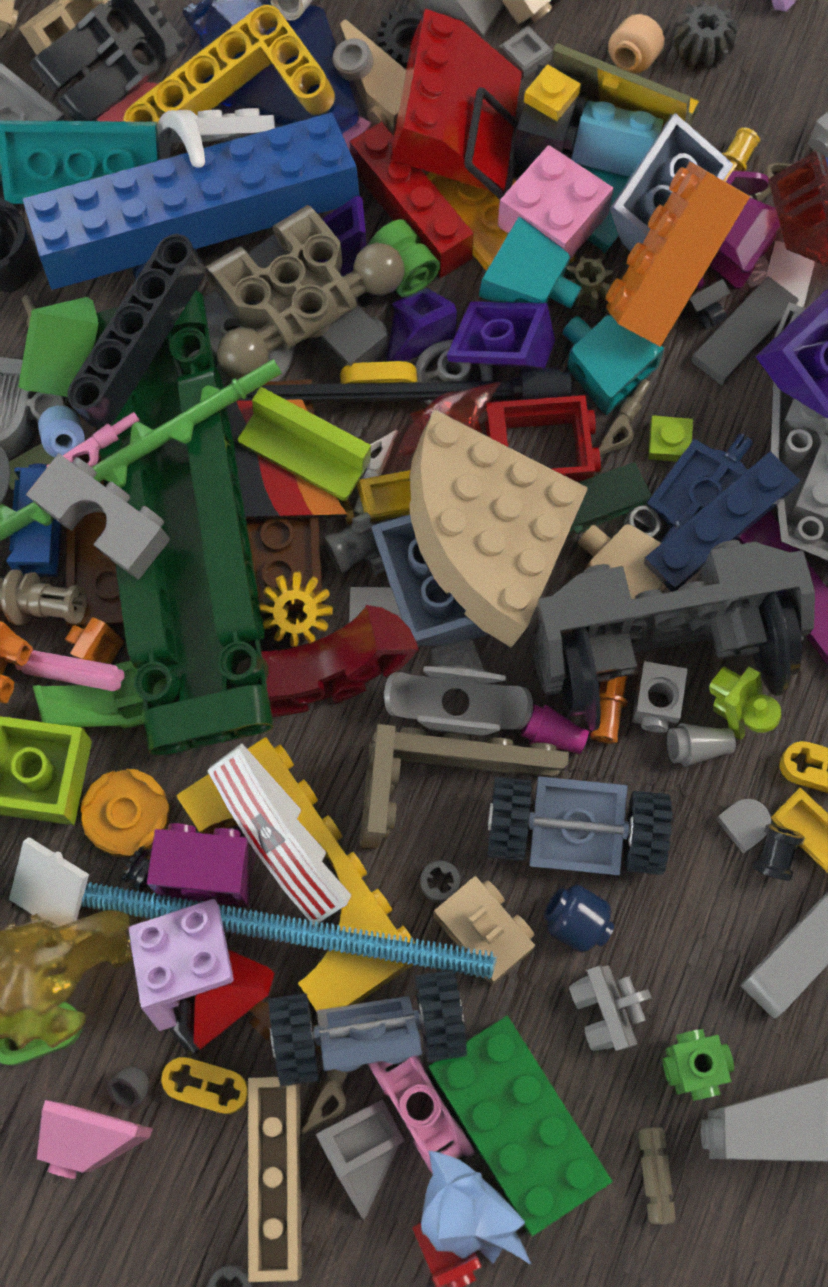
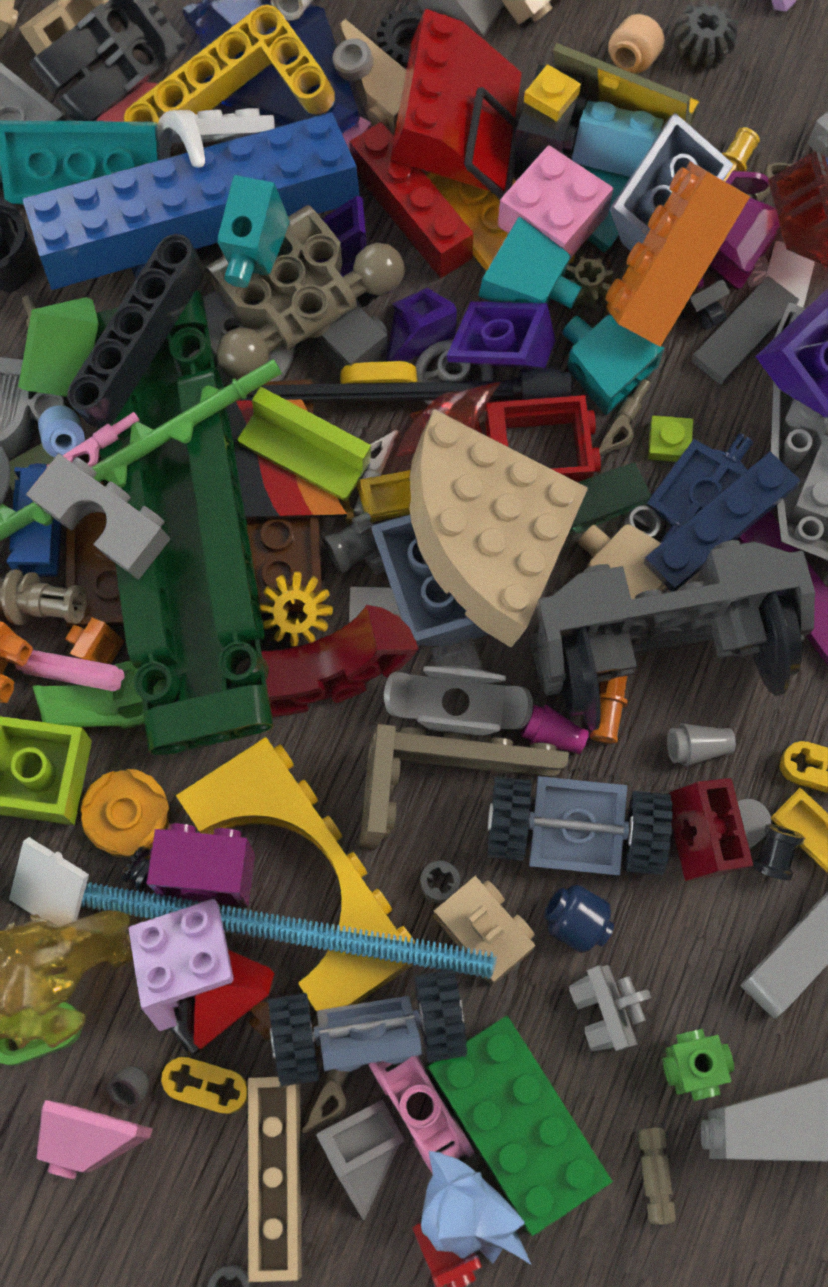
slope [207,744,351,926] -> none
bright green wheel [368,219,440,297] -> none
light grey tile [499,26,553,79] -> none
light grey brick [631,661,687,733] -> none
lime hips [709,667,781,740] -> none
none -> teal torso [218,175,290,288]
none -> dark red brick [666,778,753,881]

